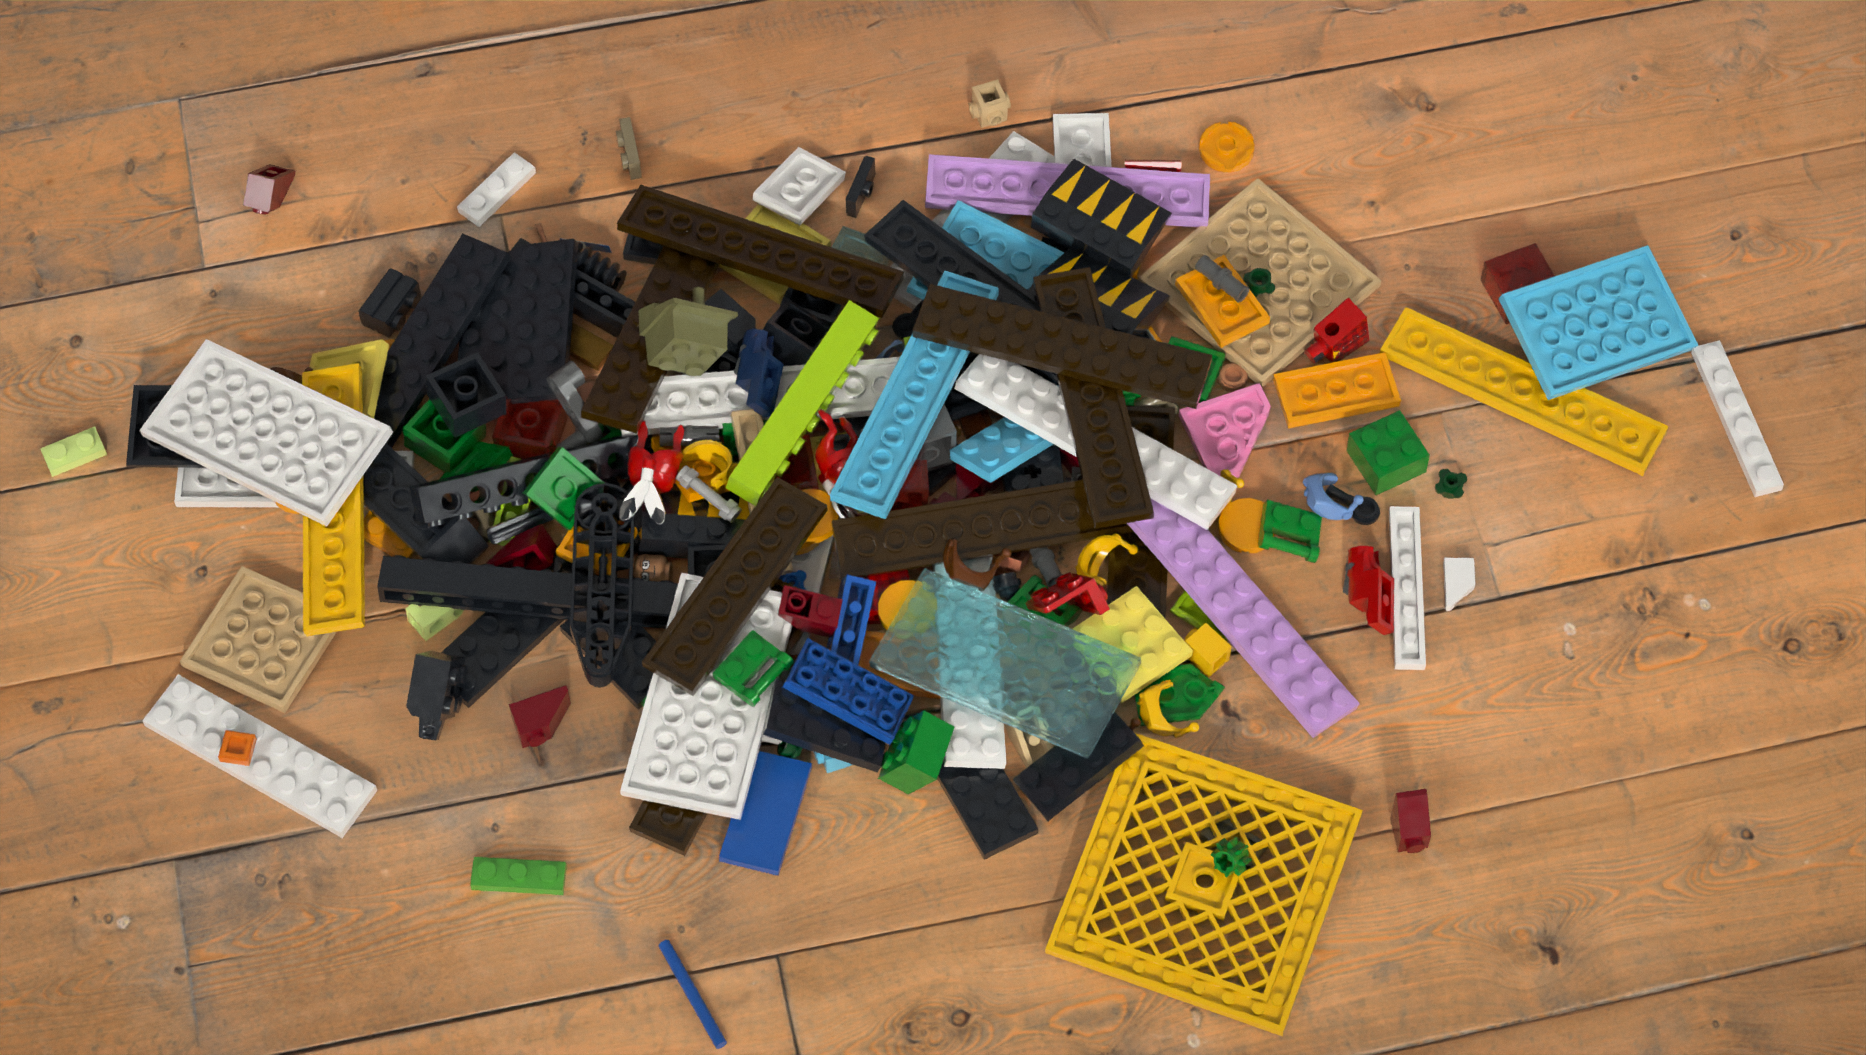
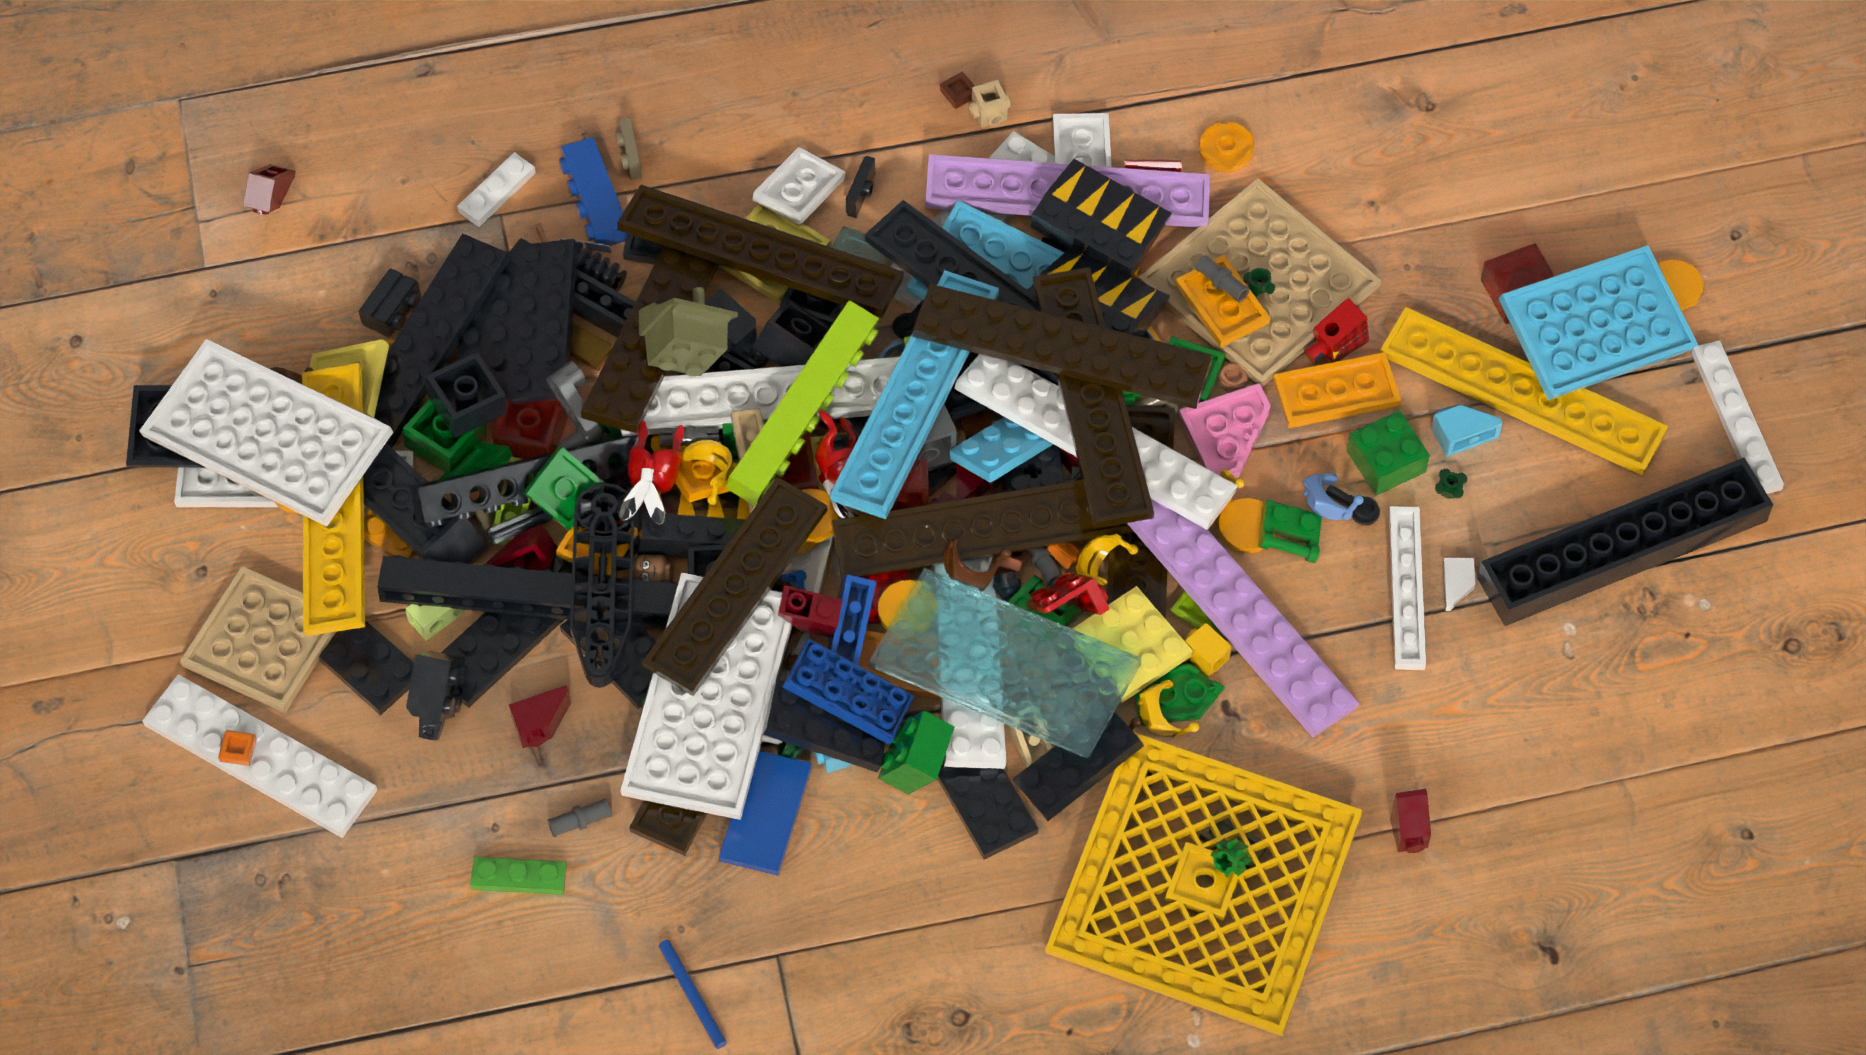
yellowish green plate [40,426,107,477] -> none
light grey bar [676,465,742,523] -> none
green plate [713,630,794,707] -> none
dark blue plate [734,329,784,418] -> none
red plate [1343,545,1394,635] -> none
none -> black plate [319,620,414,716]
none -> dark grey pin [547,798,612,837]
none -> blue brick [559,137,628,246]
none -> copper plate [940,71,975,109]
none -> orange tile [1047,542,1082,570]
none -> medium azure slope [1432,405,1502,457]
none -> black brick [1477,457,1773,626]
none -> light orange tile [1658,259,1704,312]

